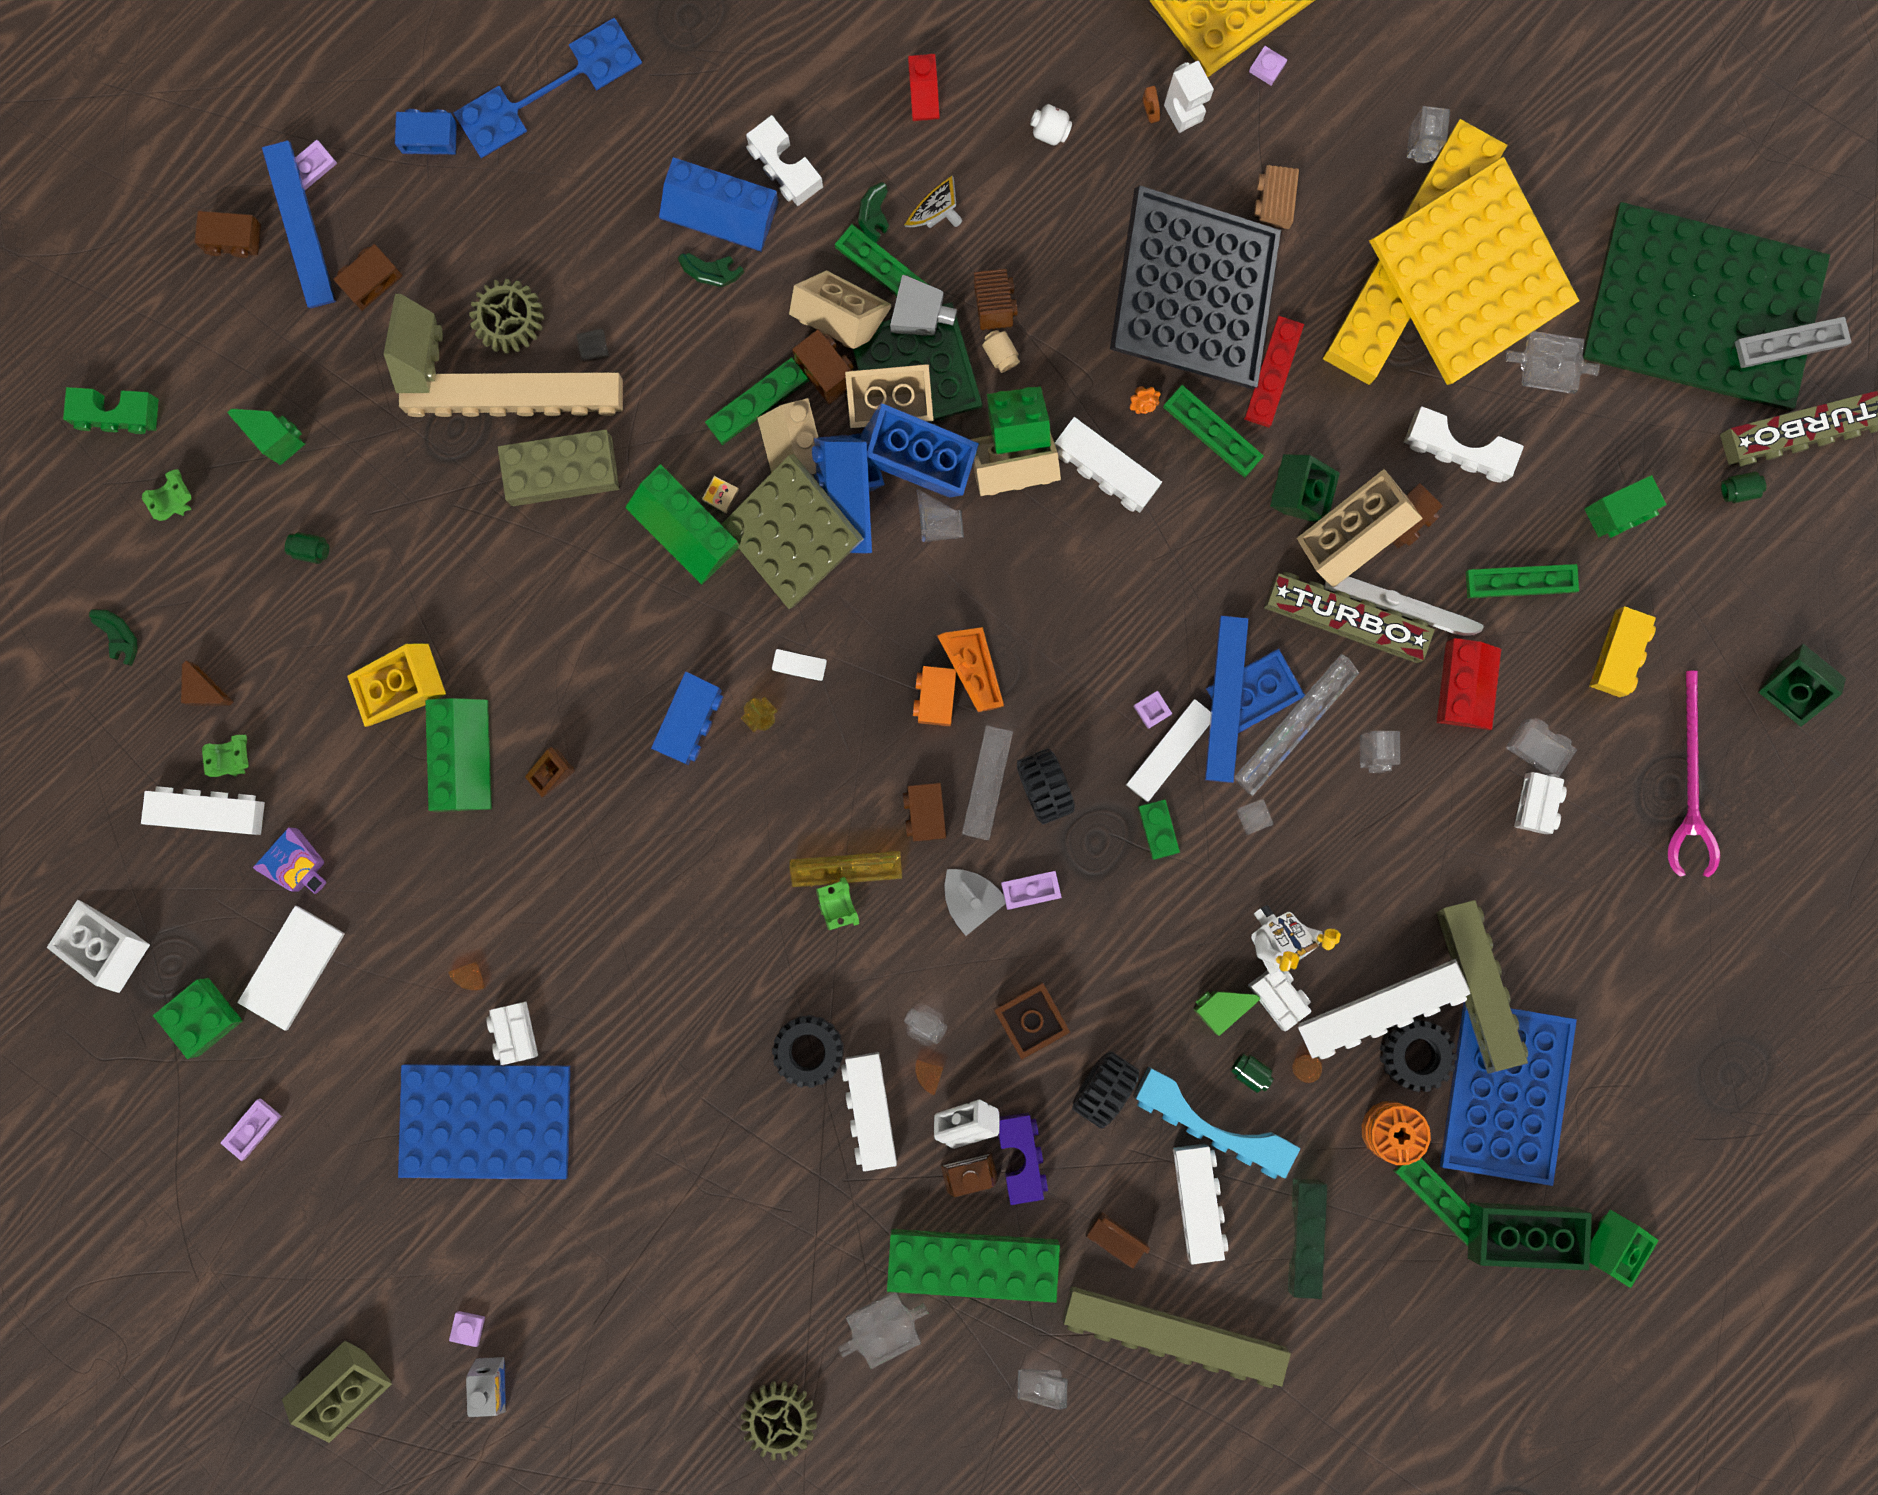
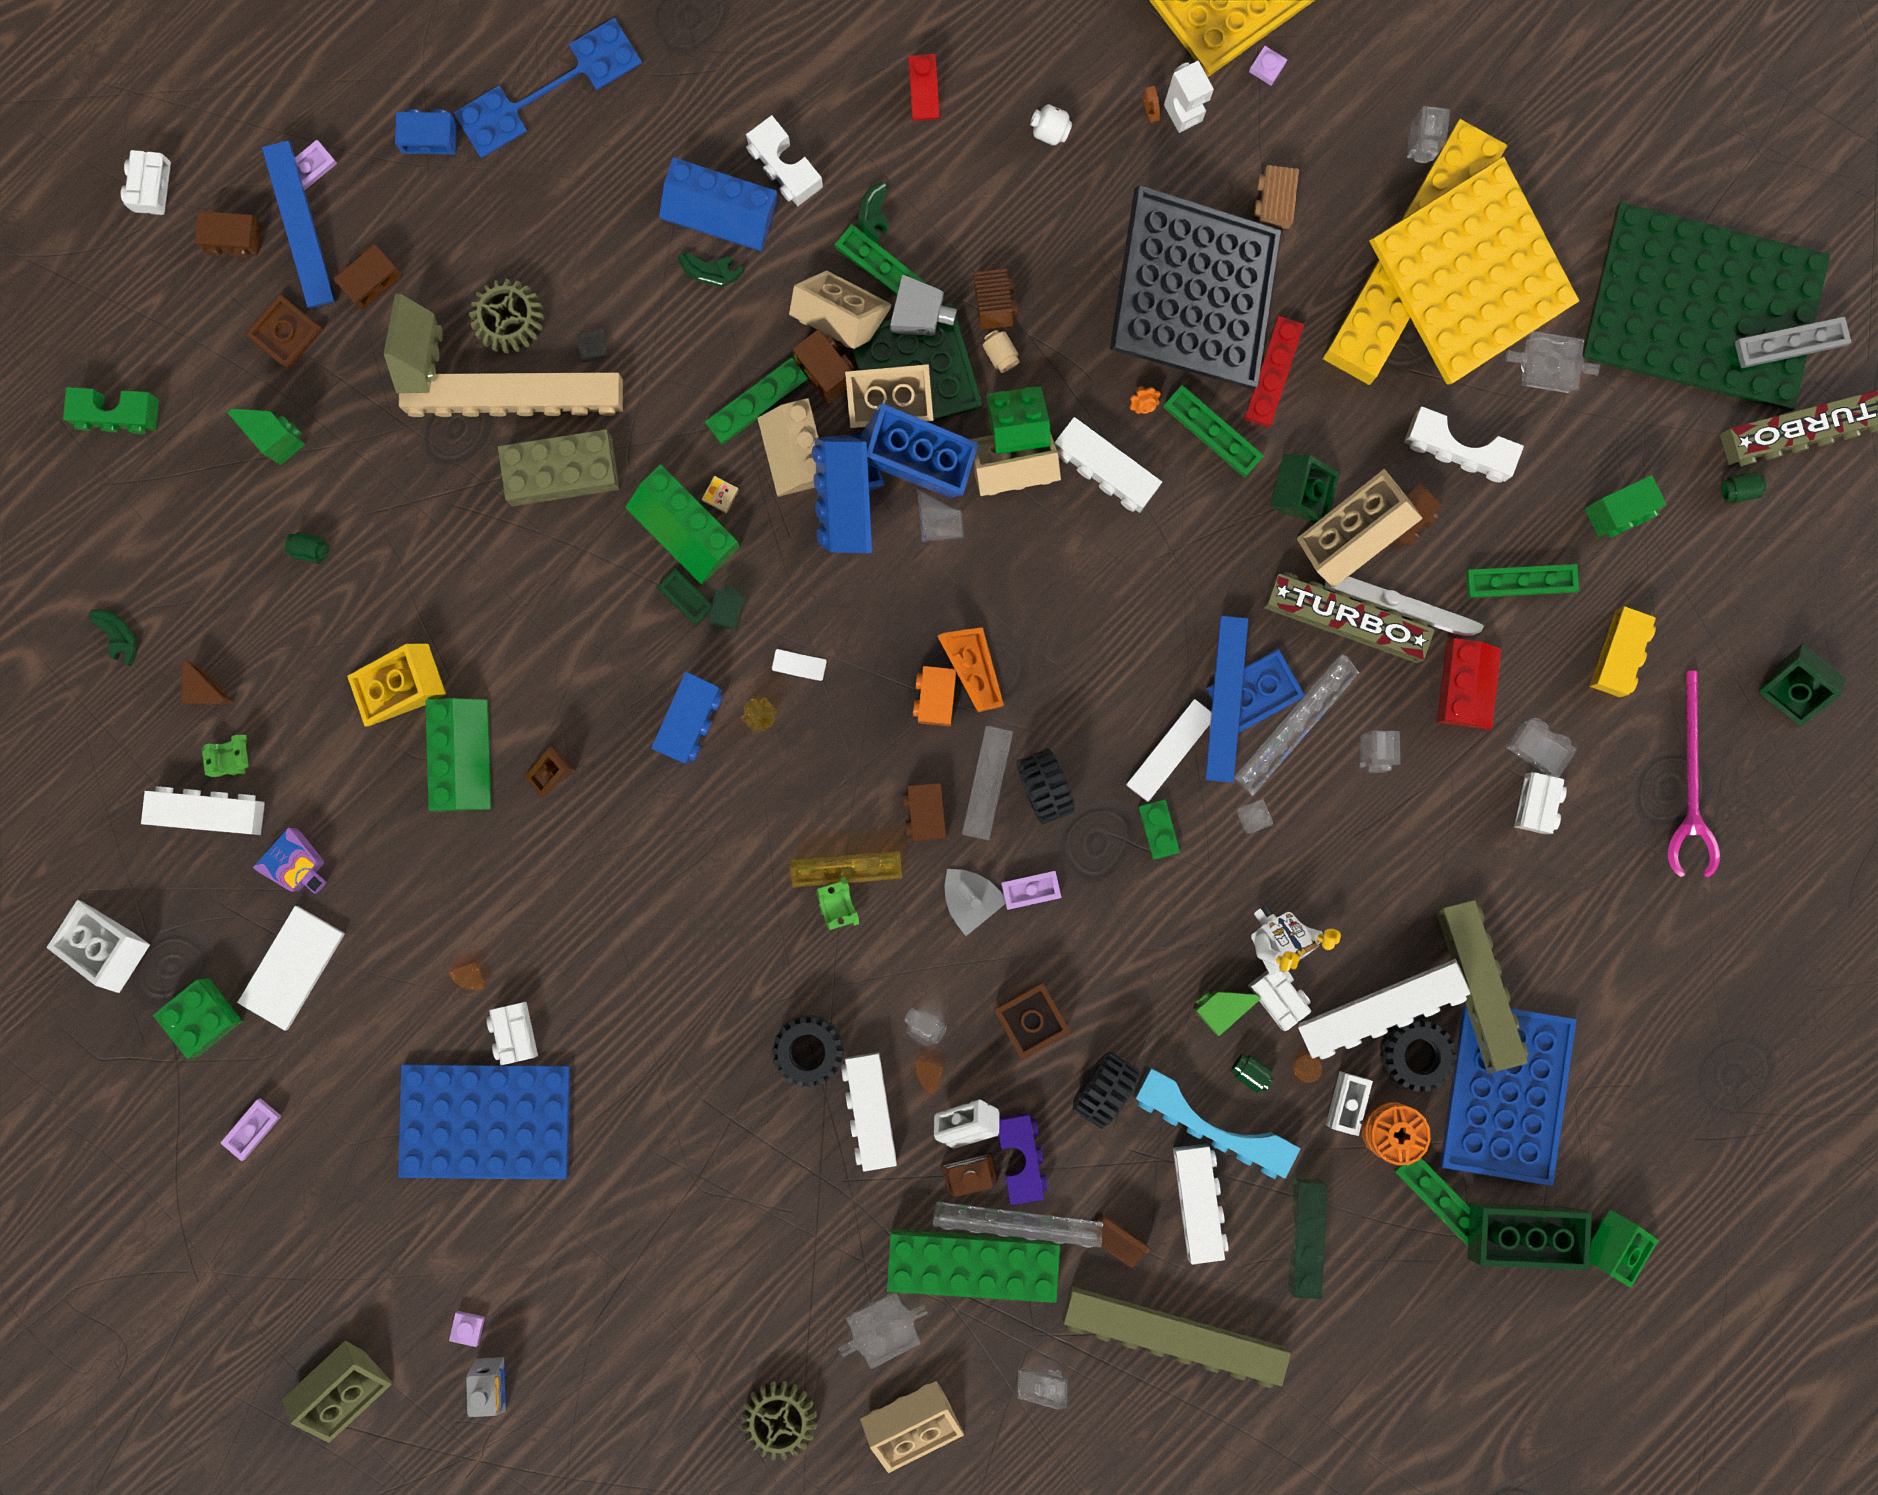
bright green piece [142,469,191,521] -> none
olive plate [721,454,864,609] -> none
shield [904,176,962,228] -> none
lavender plate [1134,691,1172,729] -> none
none -> white brick [121,150,171,215]
none -> reddish brown tile [245,294,324,371]
none -> dark green tile [656,568,715,626]
none -> clear green brick [708,587,745,631]
none -> tan slope [860,1381,964,1473]
none -> clear plate [933,1202,1103,1248]
none -> white brick [1326,1071,1373,1136]

